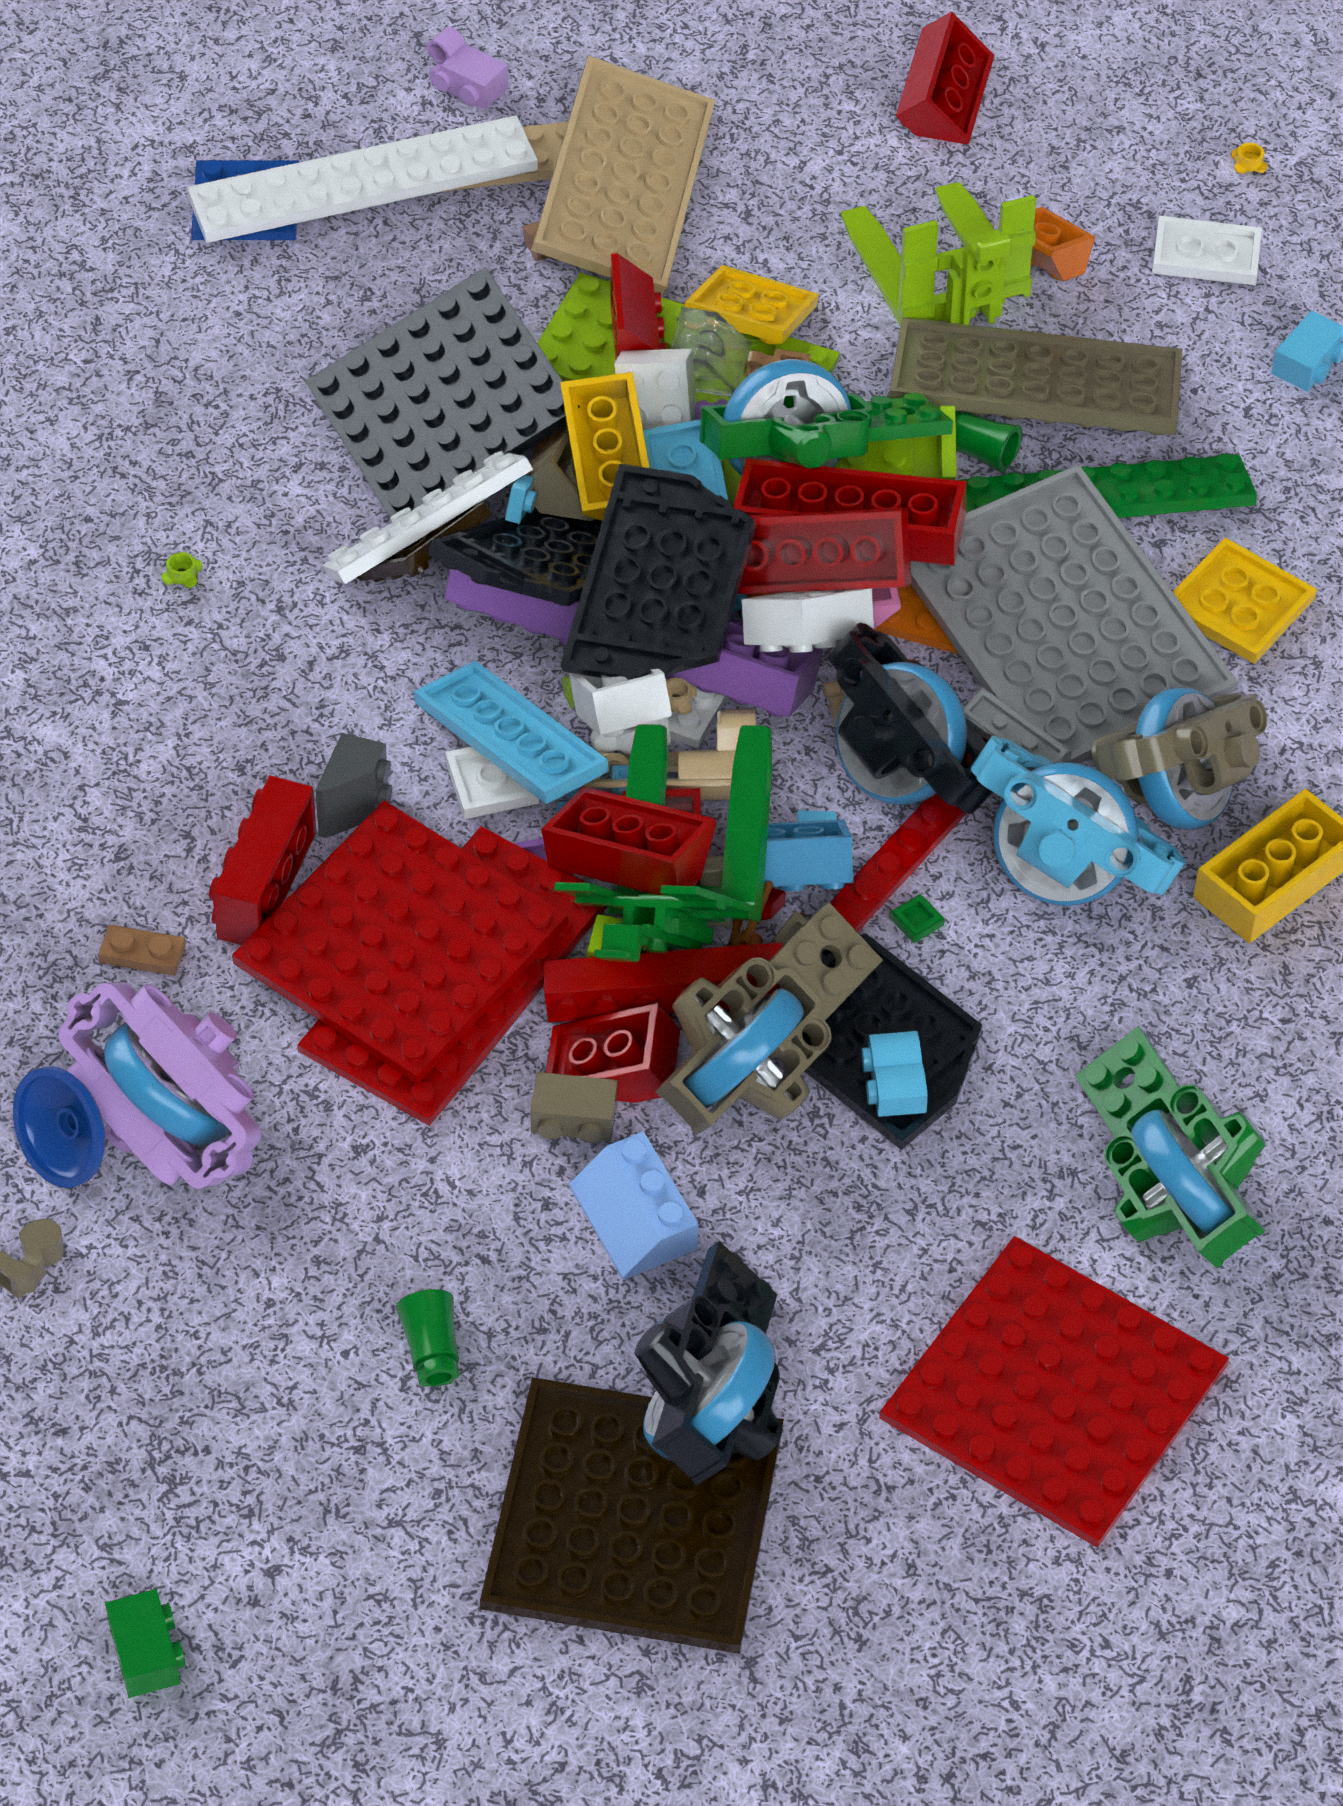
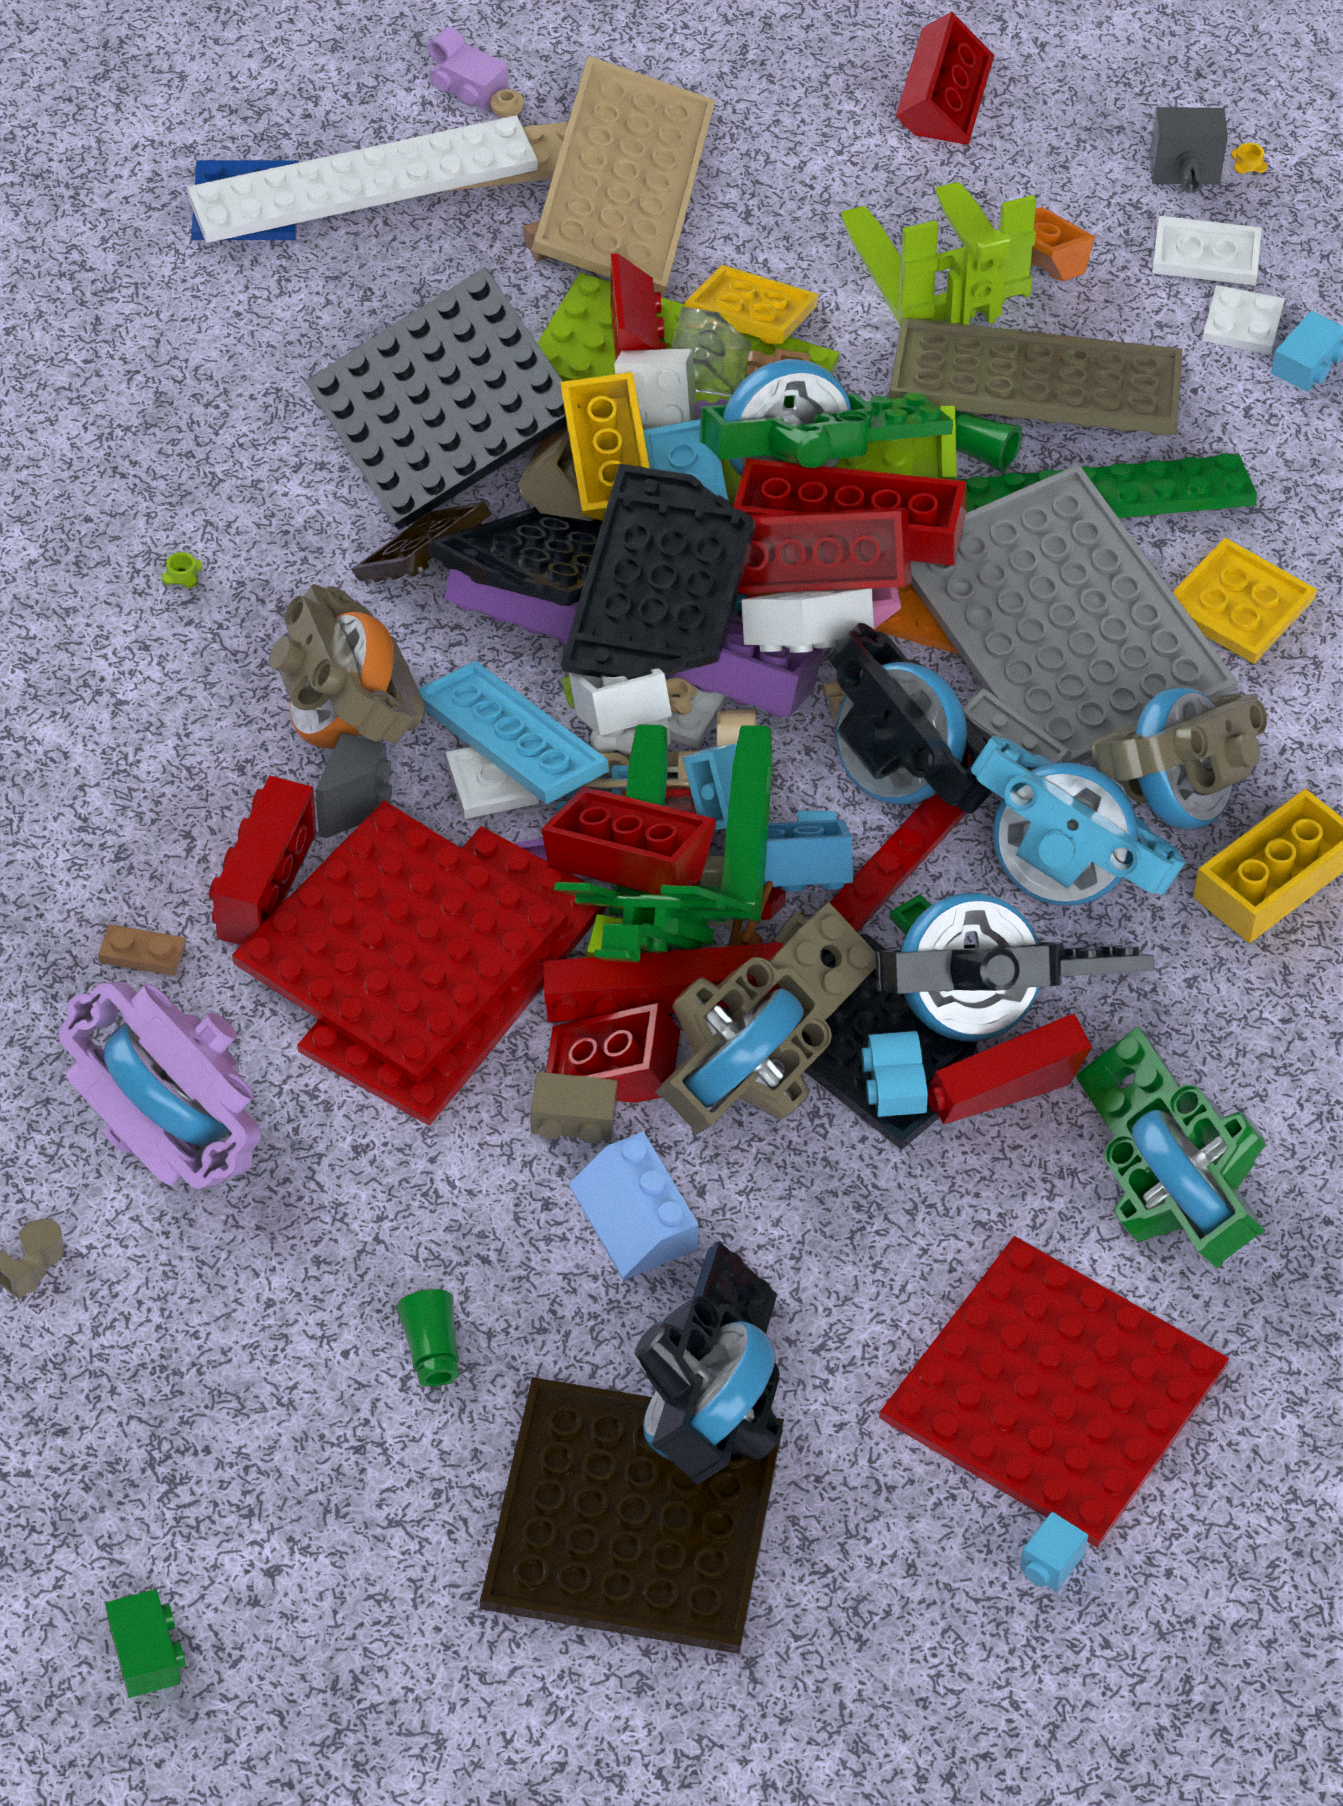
blue dish [13,1066,105,1188] -> none
white plate [322,451,533,584] -> none
medium azure plate [505,475,537,524] -> none
none -> dark tan piece [269,584,425,749]
none -> tan plate [490,89,524,118]
none -> medium azure brick [683,743,737,830]
none -> piece [875,893,1154,1042]
none -> red slope [927,1013,1092,1125]
none -> medium azure brick [1020,1512,1088,1591]
none -> dark grey brick [1149,107,1228,193]
none -> white plate [1202,285,1285,354]

